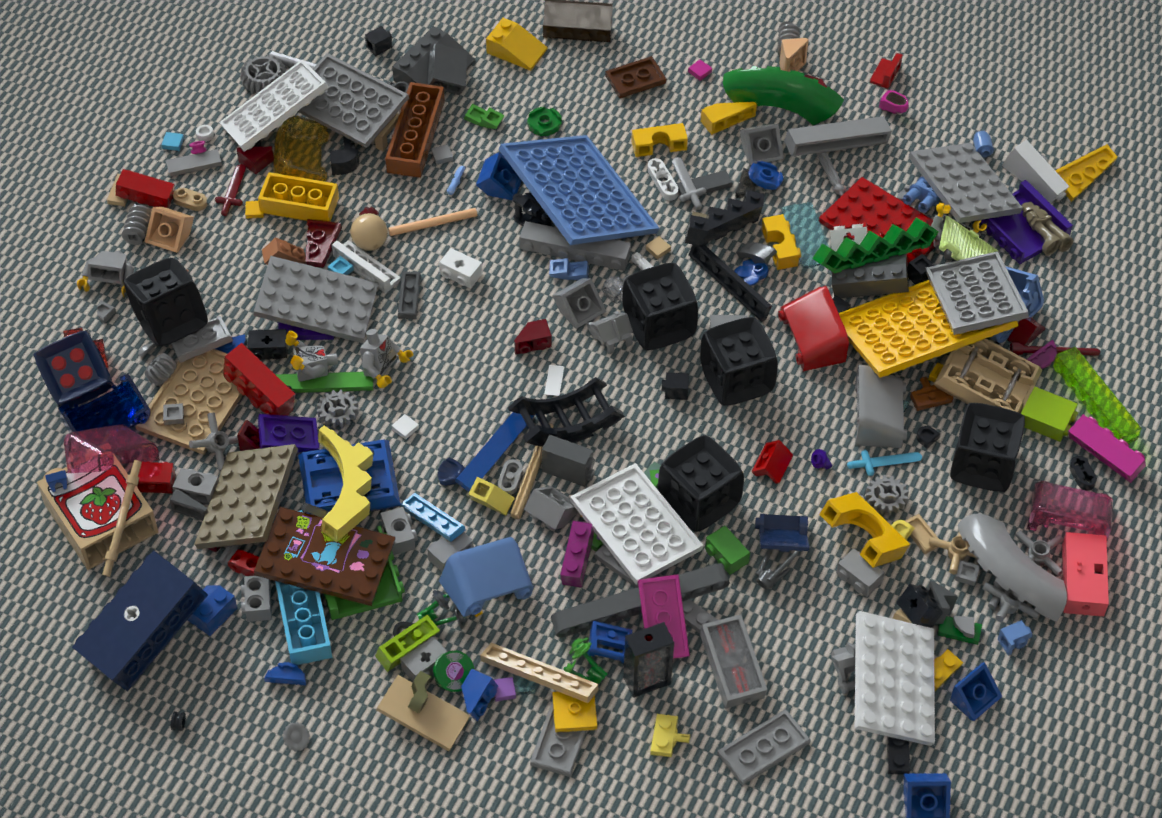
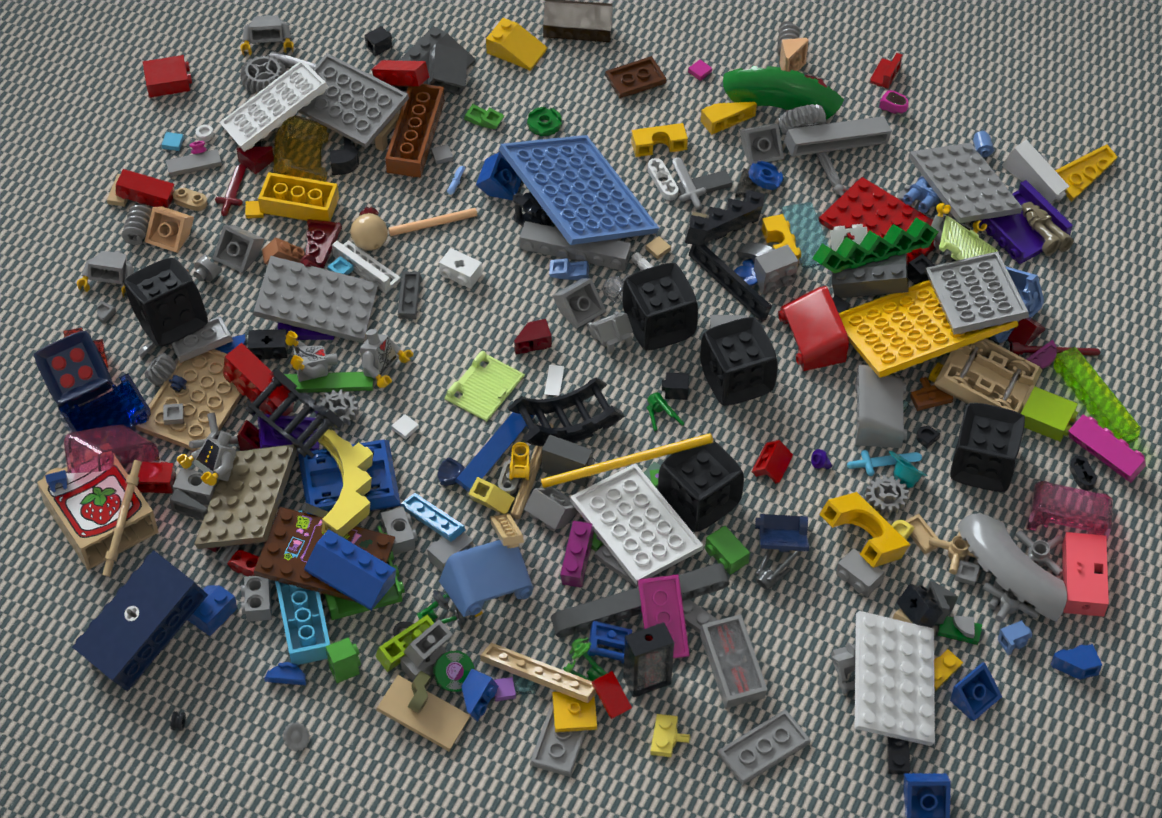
none -> red brick [142,55,192,98]
none -> dark blue plate [169,375,187,392]
none -> torso [177,431,236,486]
none -> light grey piece [194,254,222,281]
none -> light grey slope [212,225,264,273]
none -> light grey torso [240,15,294,55]
none -> black fence [243,368,344,458]
none -> dark red plate [300,254,321,268]
none -> blue slope [304,529,396,611]
none -> bright green brick [325,637,361,683]
none -> red brick [372,60,429,86]
none -> light grey brick [404,619,453,667]
none -> yellowish green window [444,351,525,422]
none -> tan plate [490,513,524,548]
none -> yellow piece [509,442,530,480]
none -> yellow piece [541,433,714,488]
none -> red panel [592,671,632,719]
none -> green plant [646,392,684,431]
none -> light grey slope [754,245,799,295]
none -> light grey gear [779,104,826,135]
none -> teal piece [889,451,928,488]
none -> blue slope [1051,644,1102,680]

